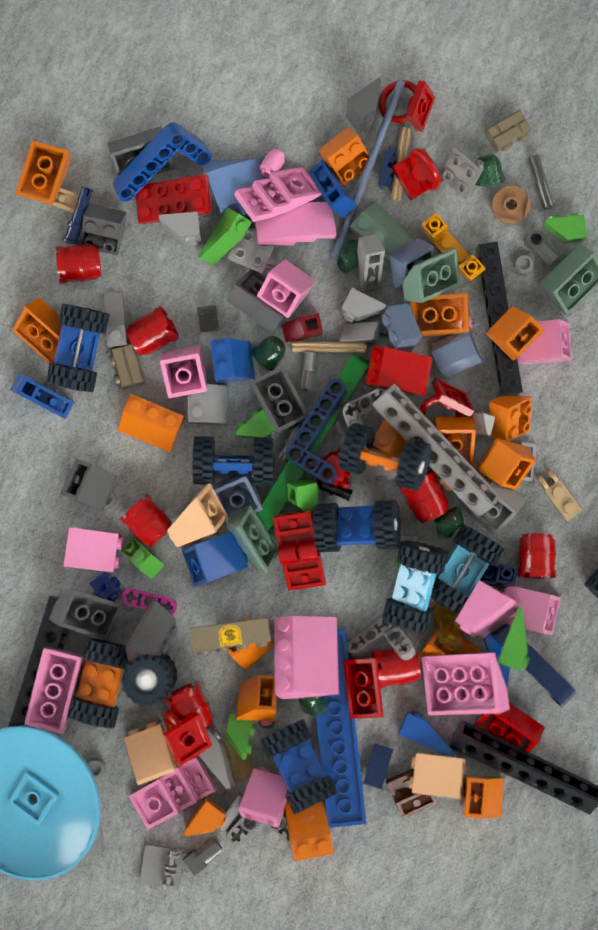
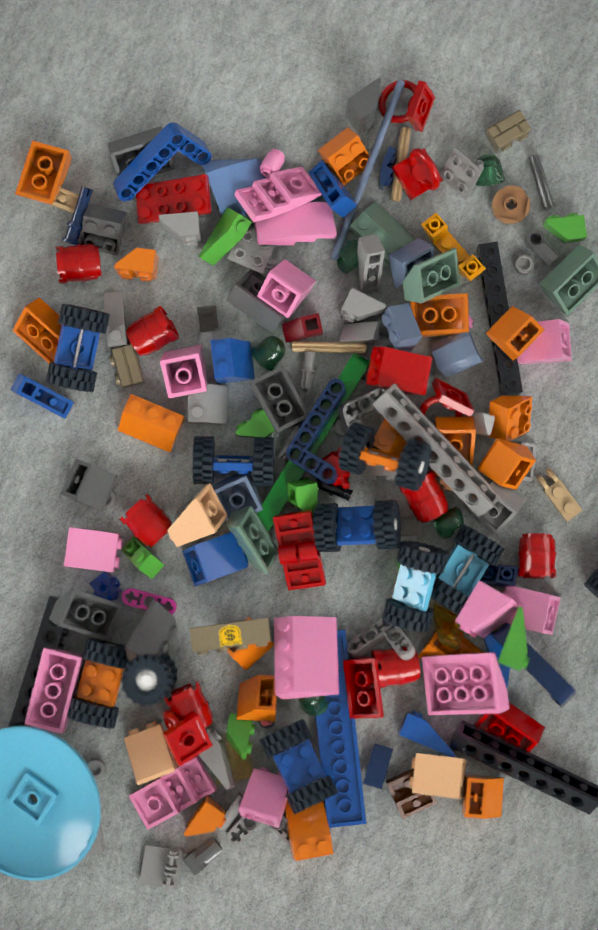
none -> orange slope [114,248,159,282]

